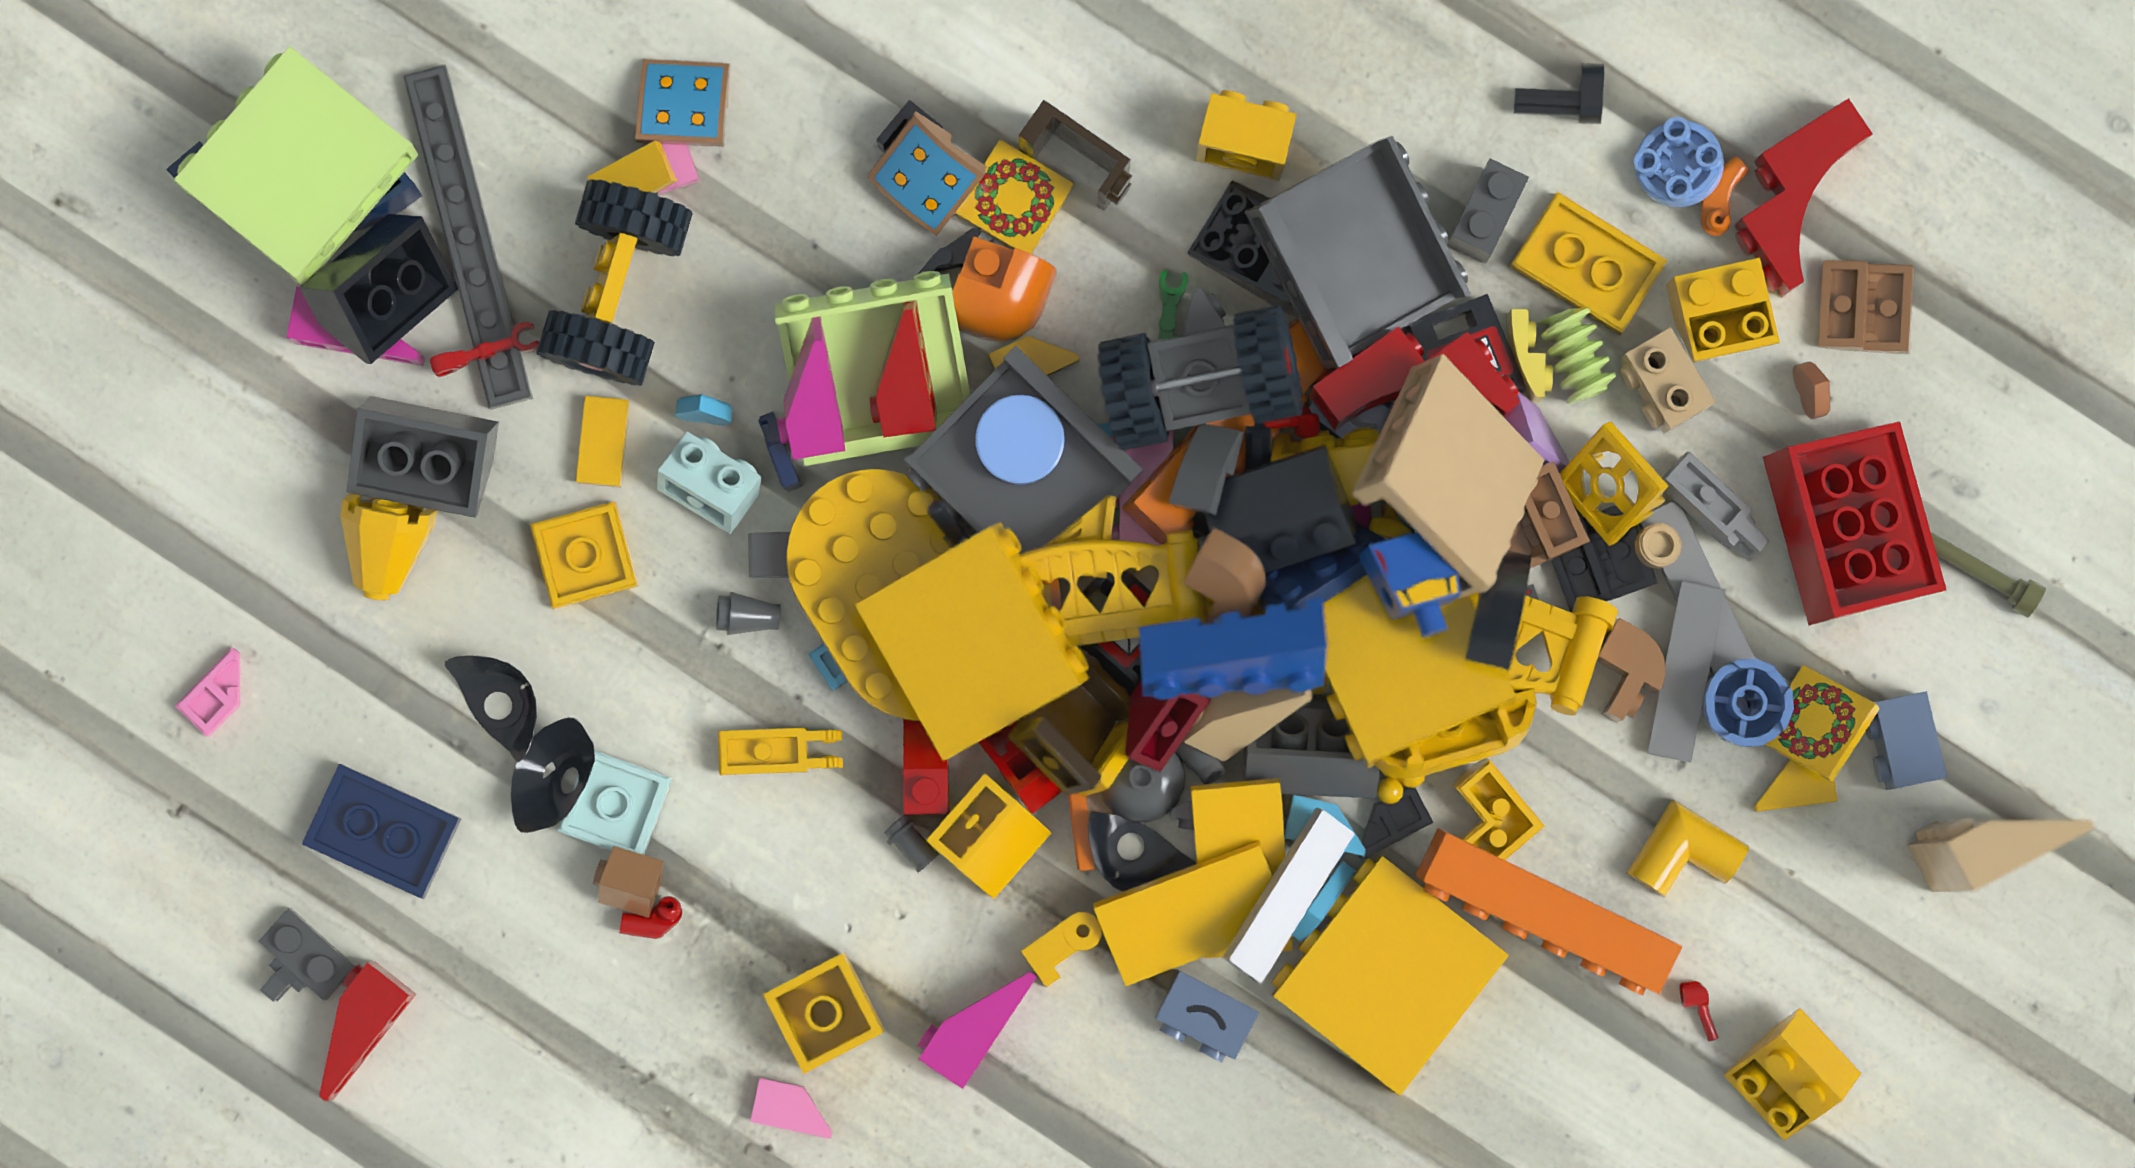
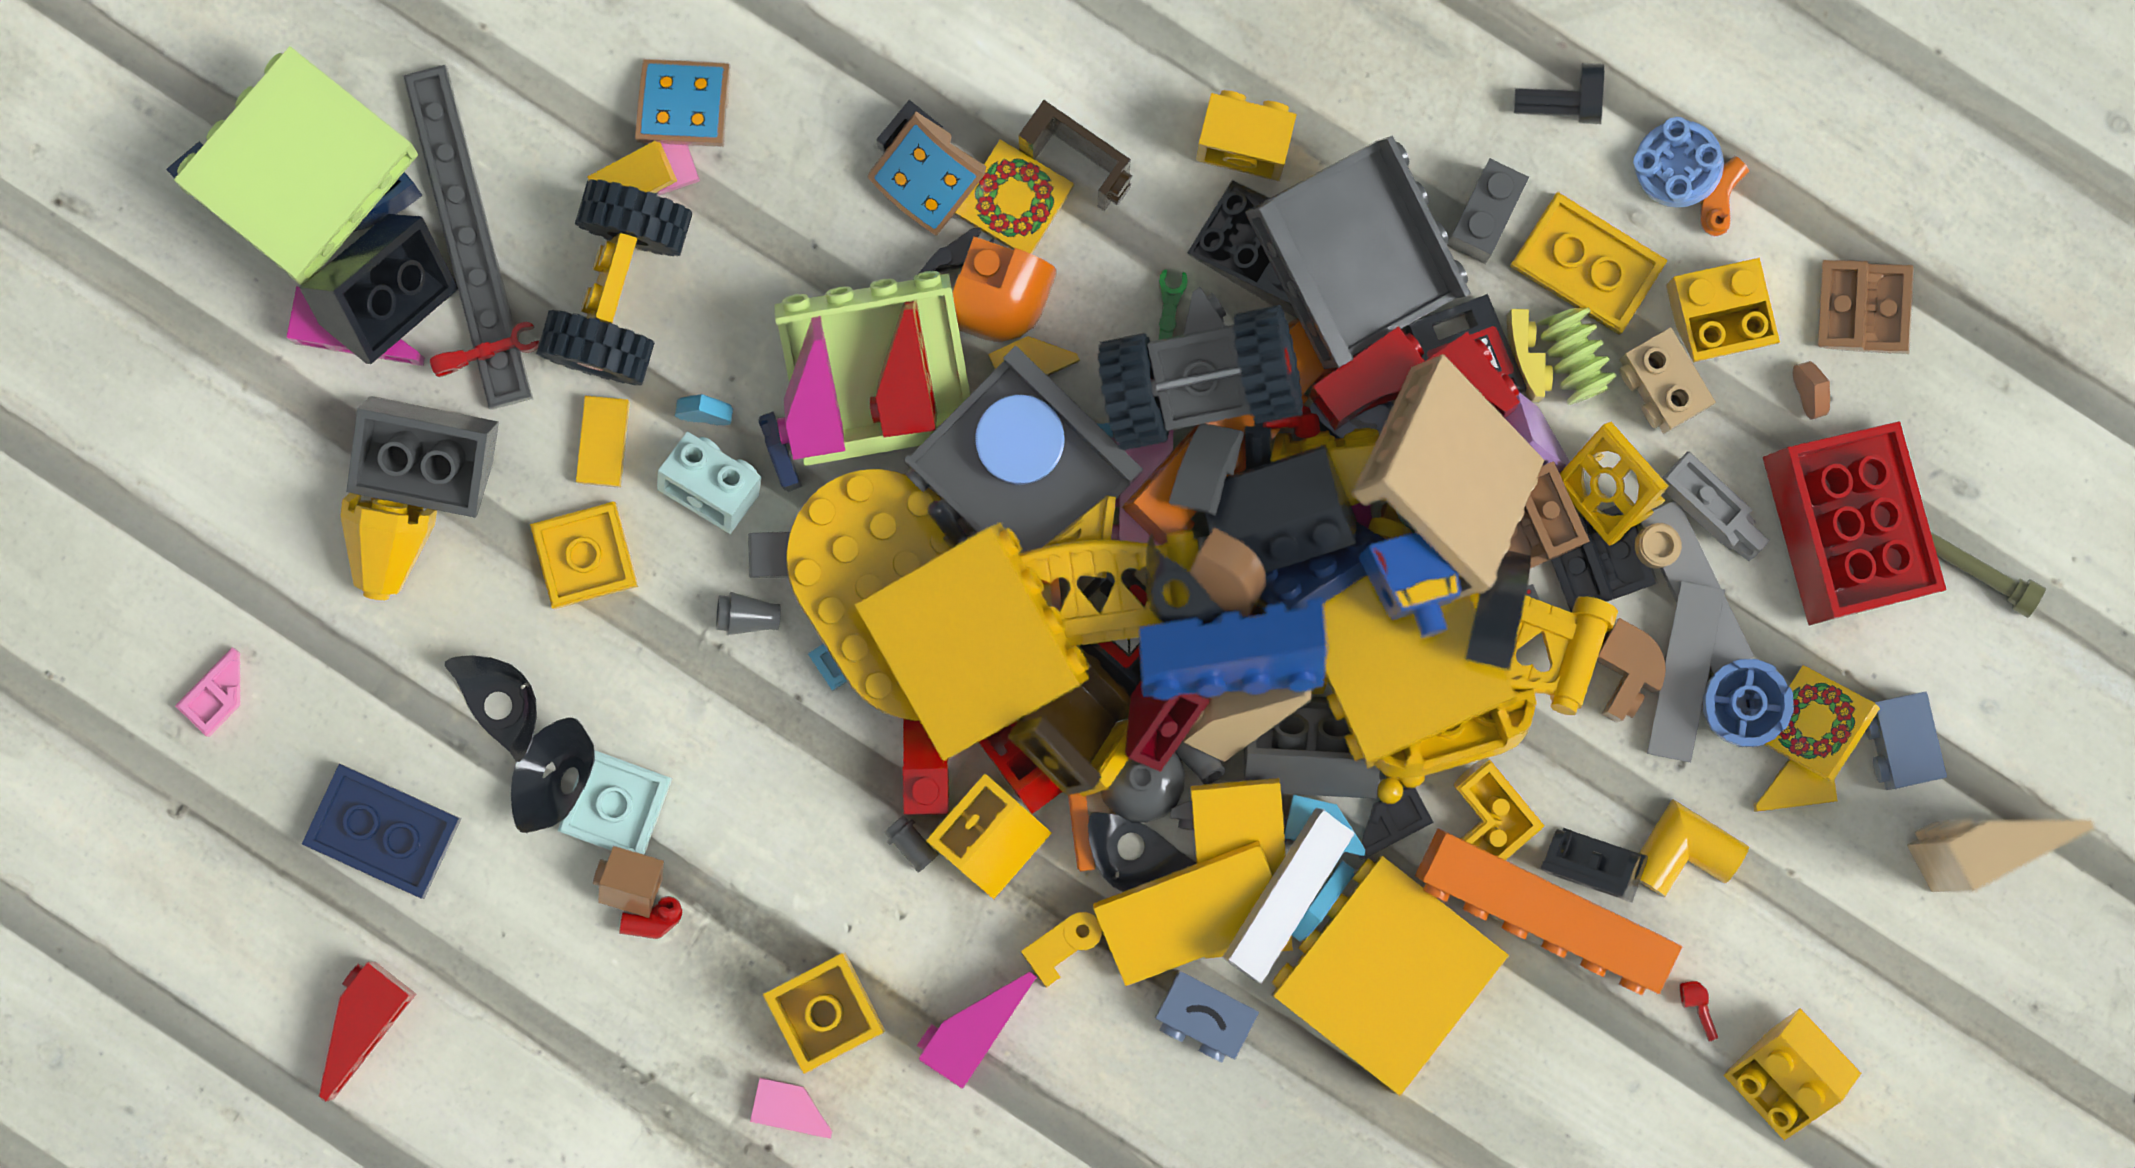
dark grey hinge [259,908,355,1002] -> none
yellow hinge [718,728,843,776] -> none
red arch [1734,98,1873,298] -> none
none -> black piece [1146,534,1230,625]
none -> black hinge [1540,828,1648,903]

